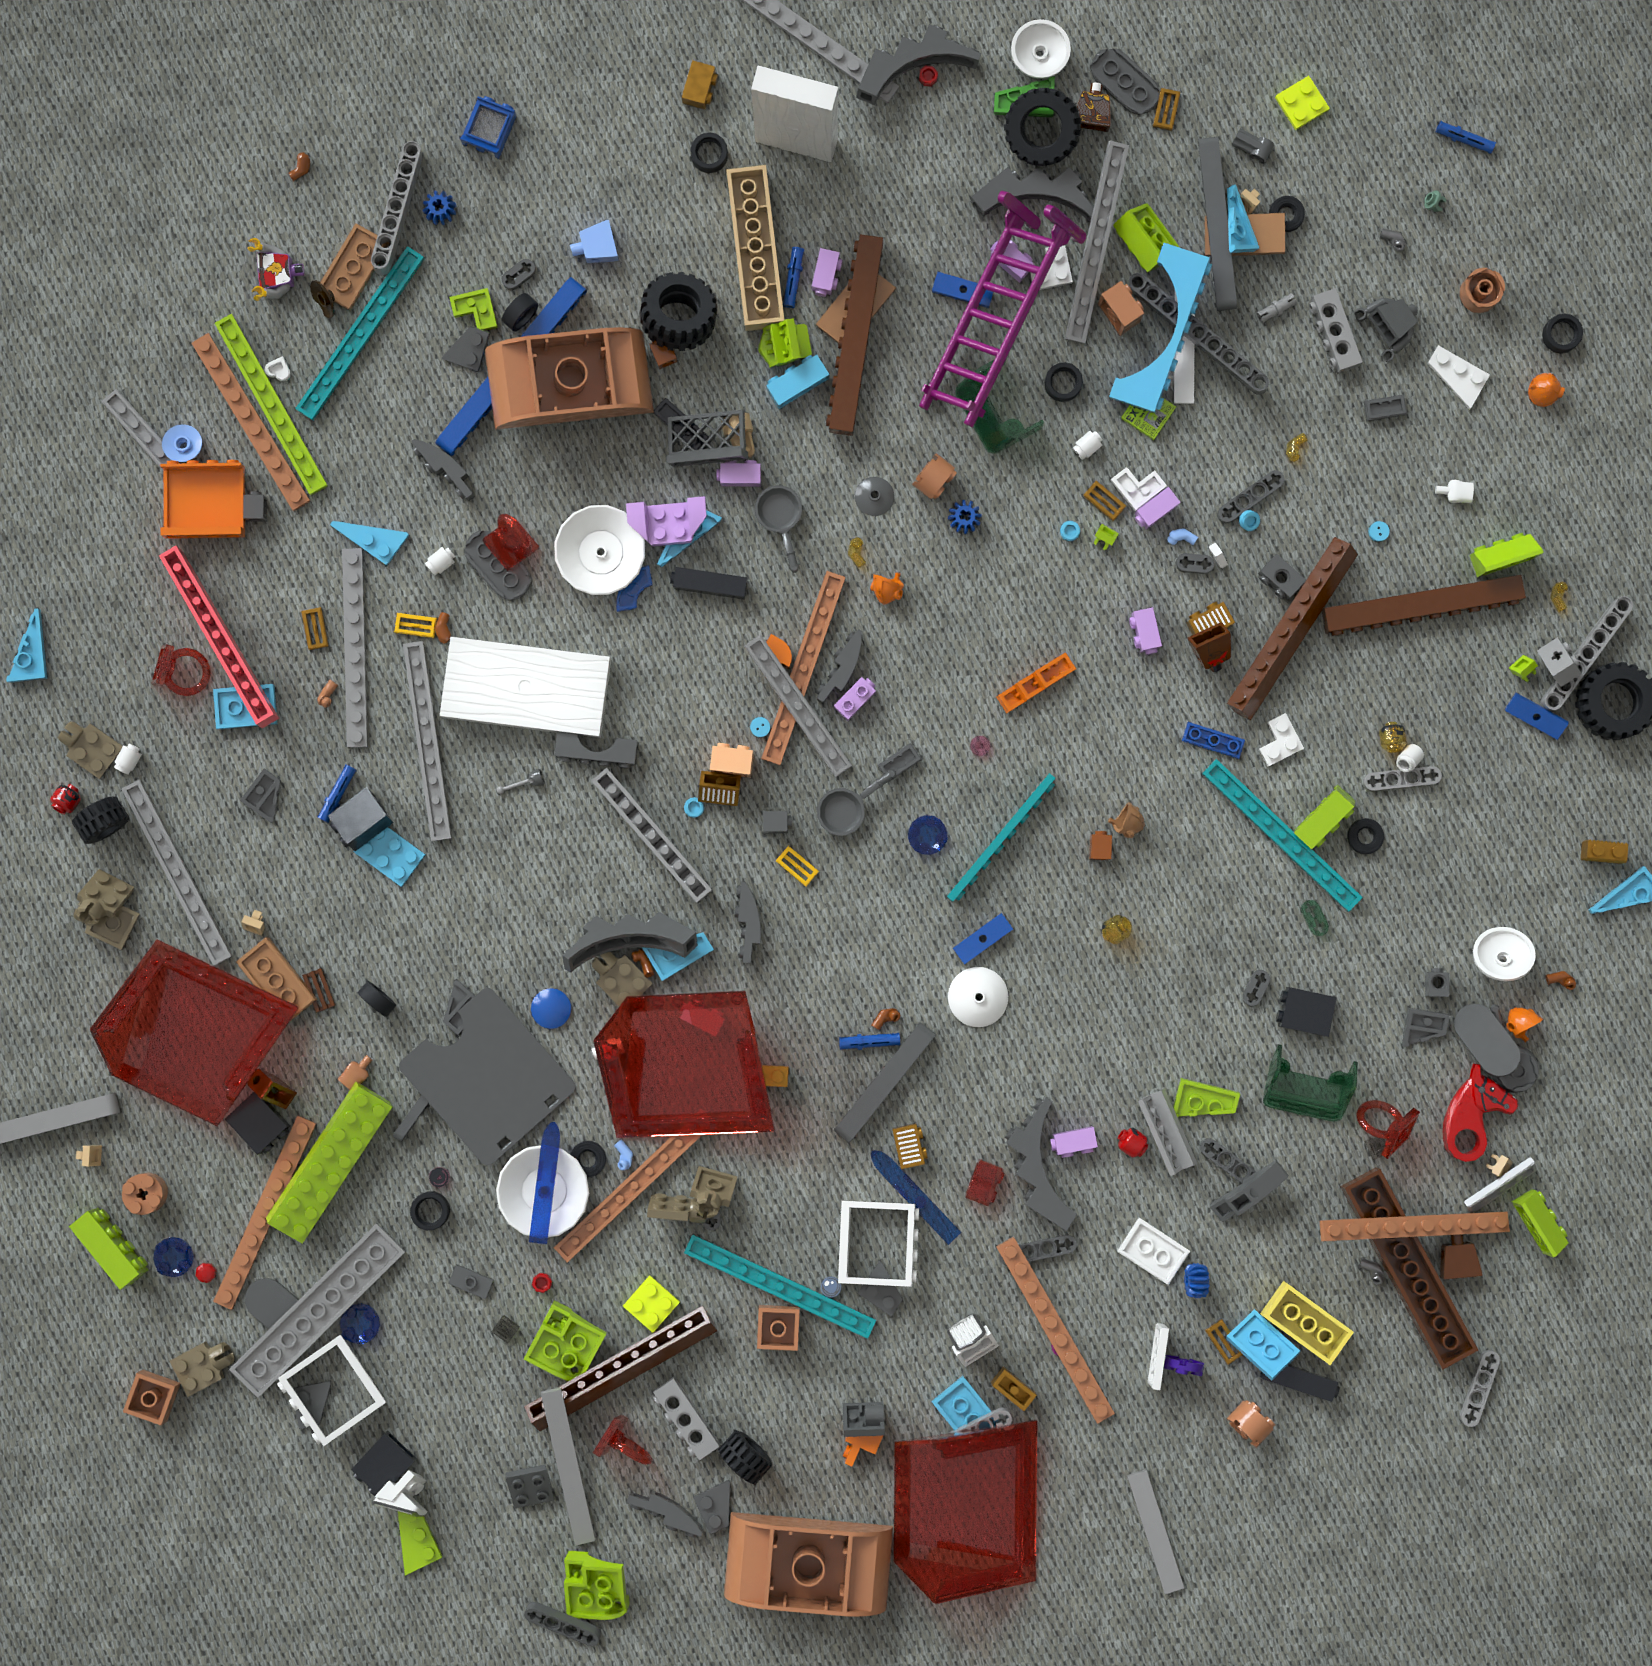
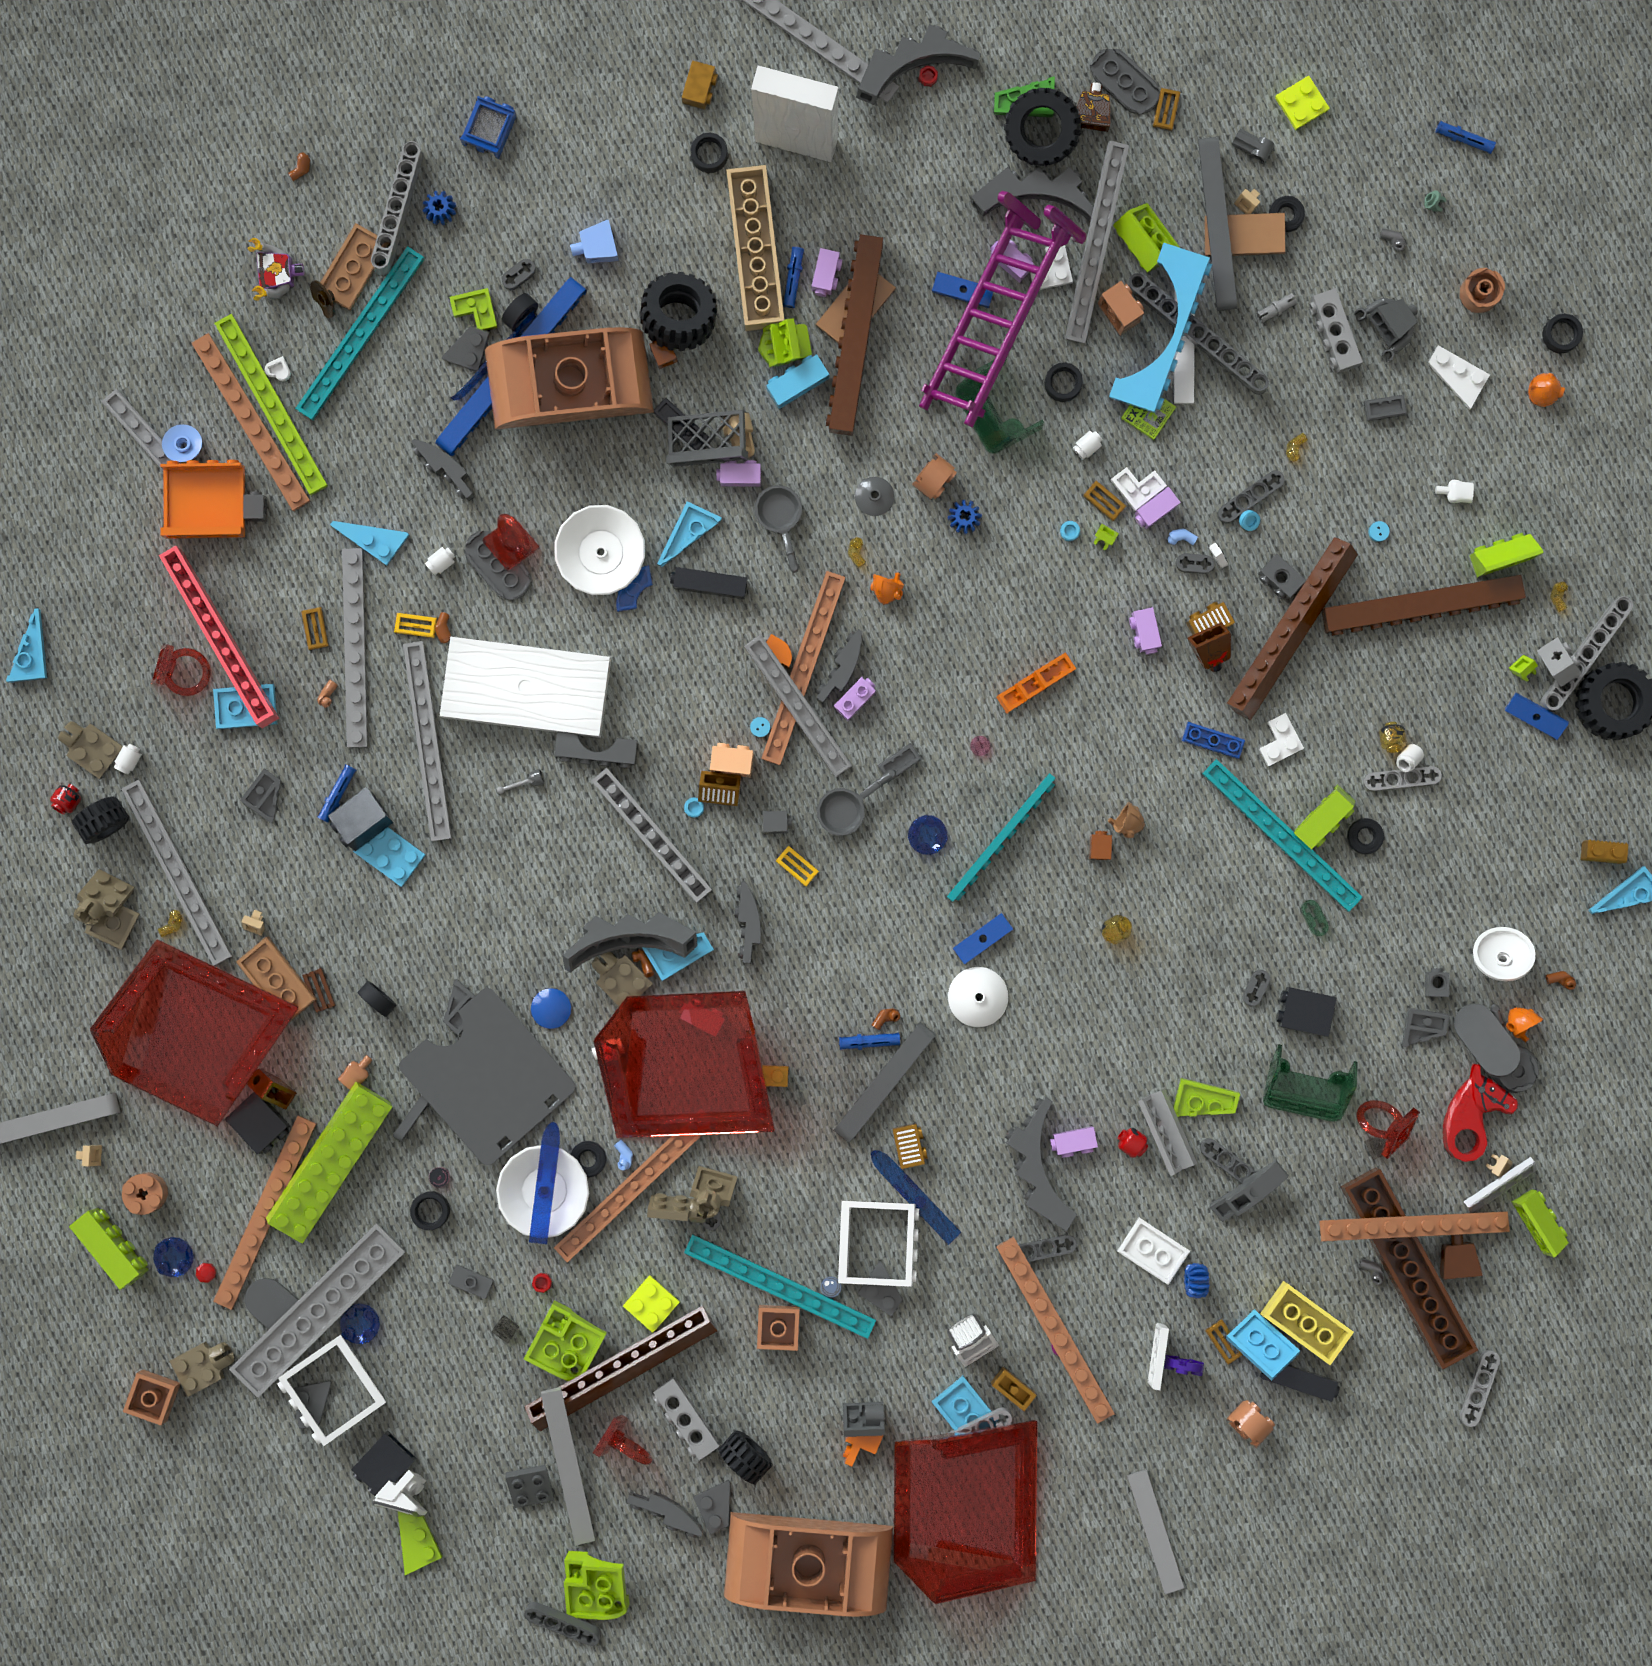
lavender piece [626,496,707,546] -> none
clear red brick [965,1159,1004,1206] -> none
white dish [1011,19,1071,79] -> none
medium azure wing [1227,185,1259,253] -> none
none -> clear yellow arm [158,910,182,937]
none -> clear blue piece [451,312,536,400]

